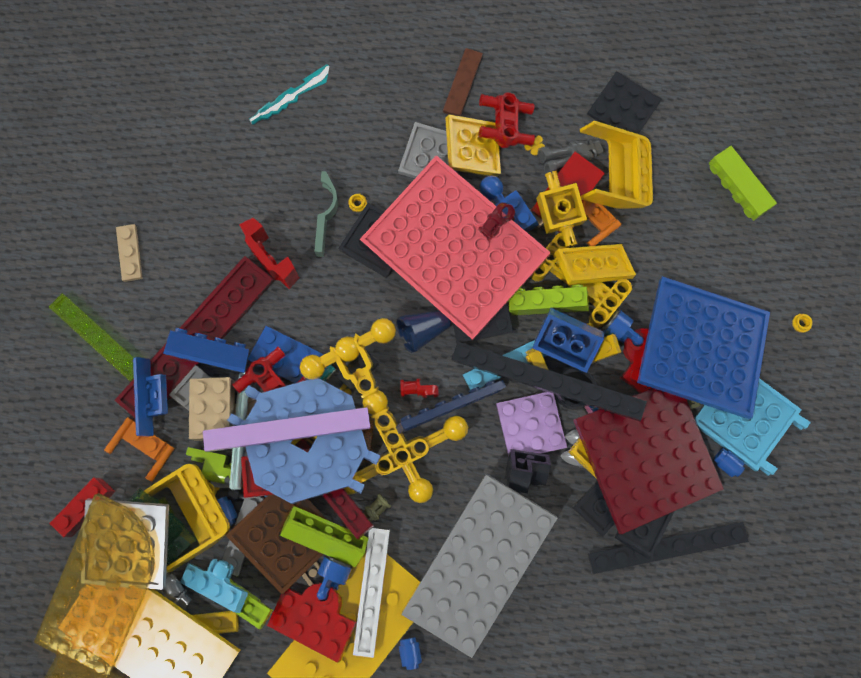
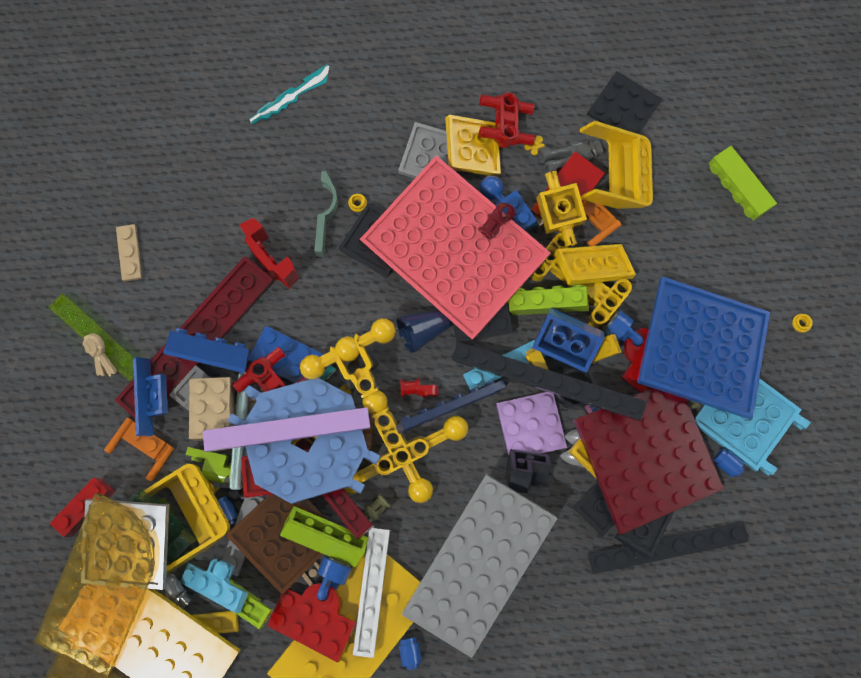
copper tile [443,48,483,117] -> none
none -> tan piece [82,333,117,377]

